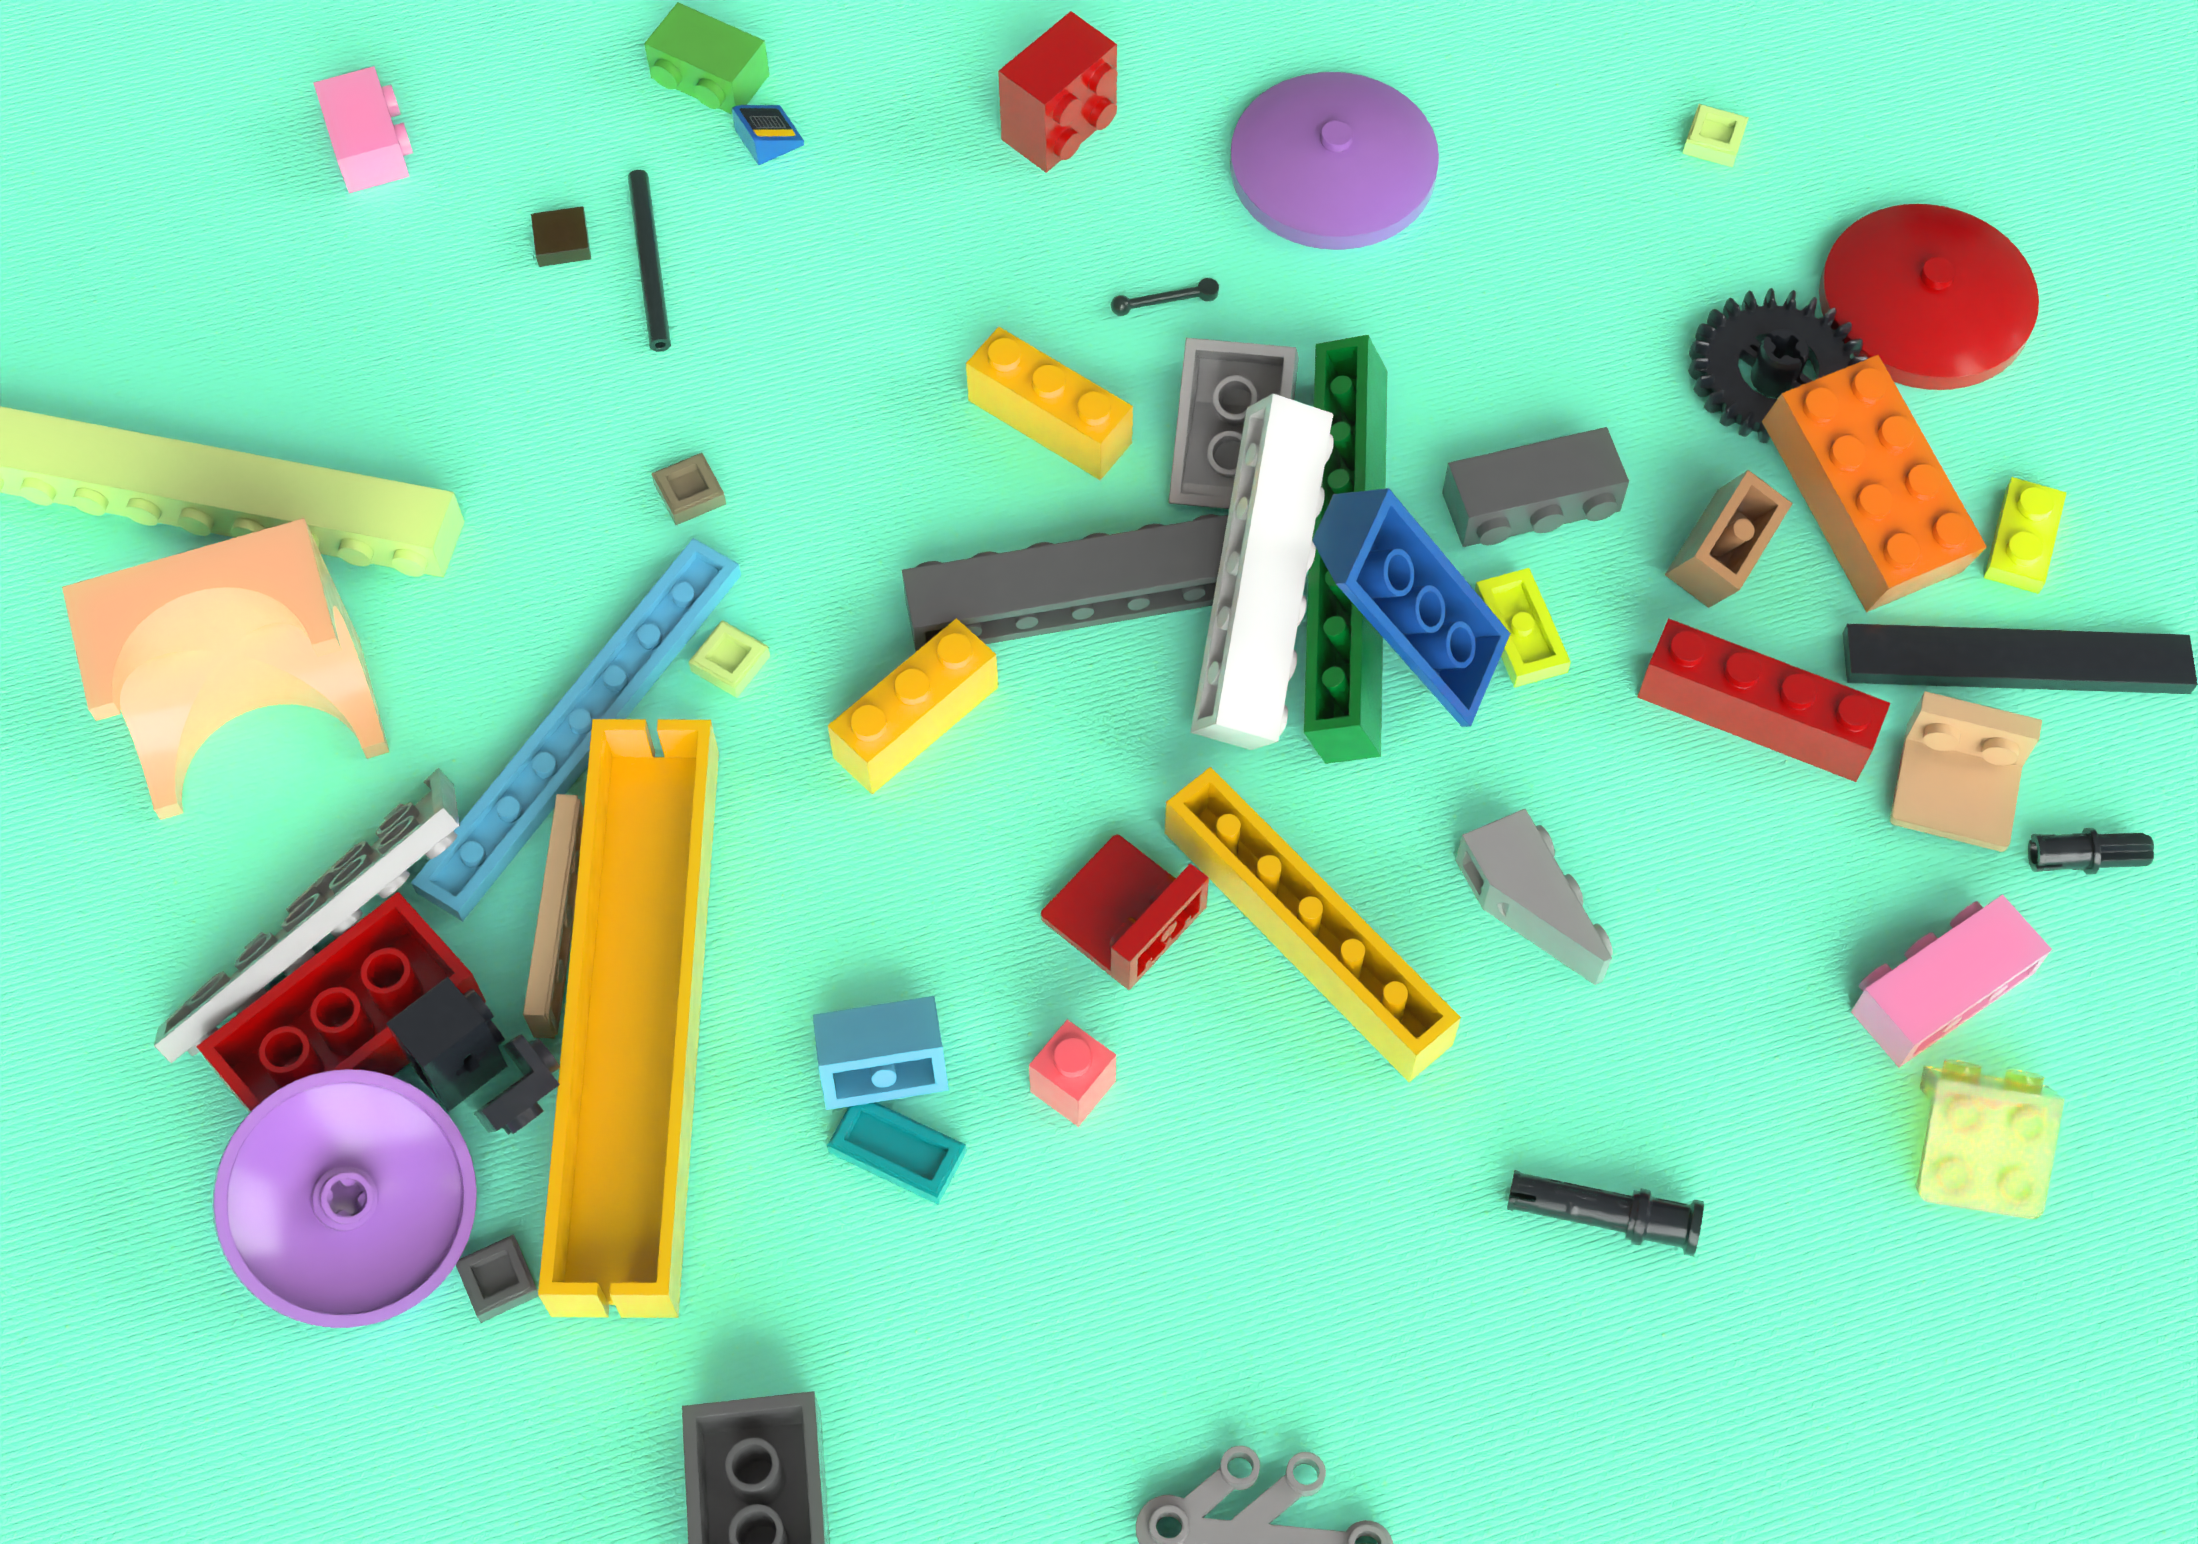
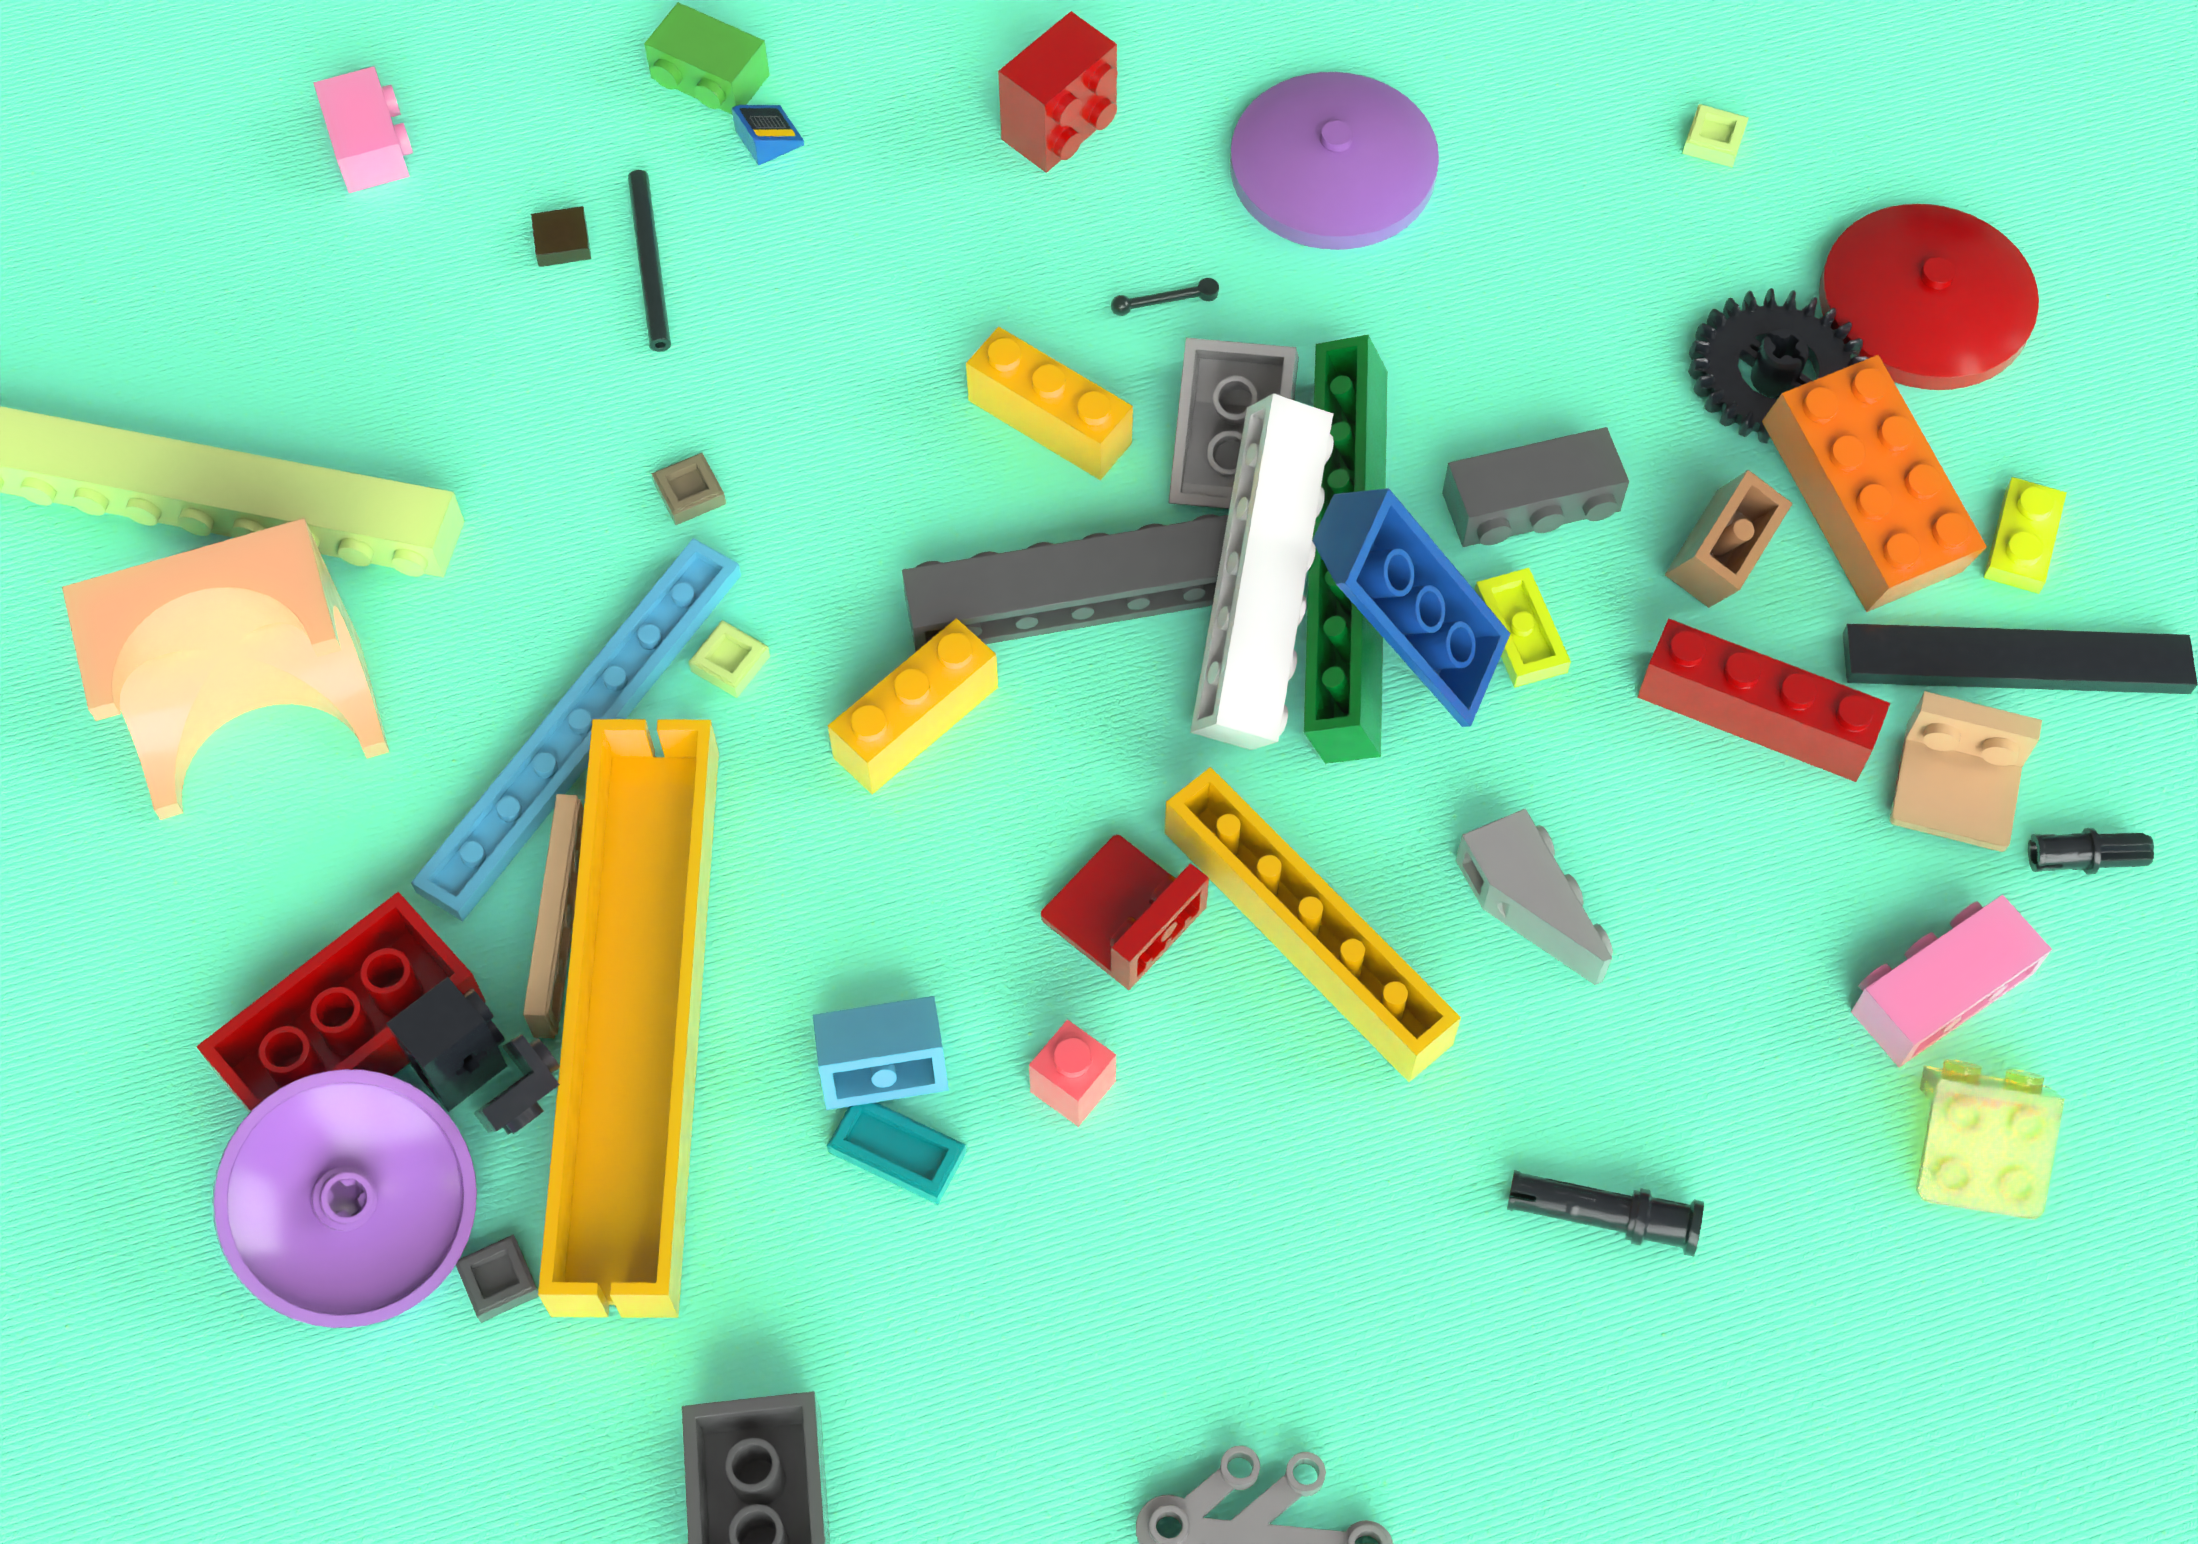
light grey wing [154,768,460,1063] -> none

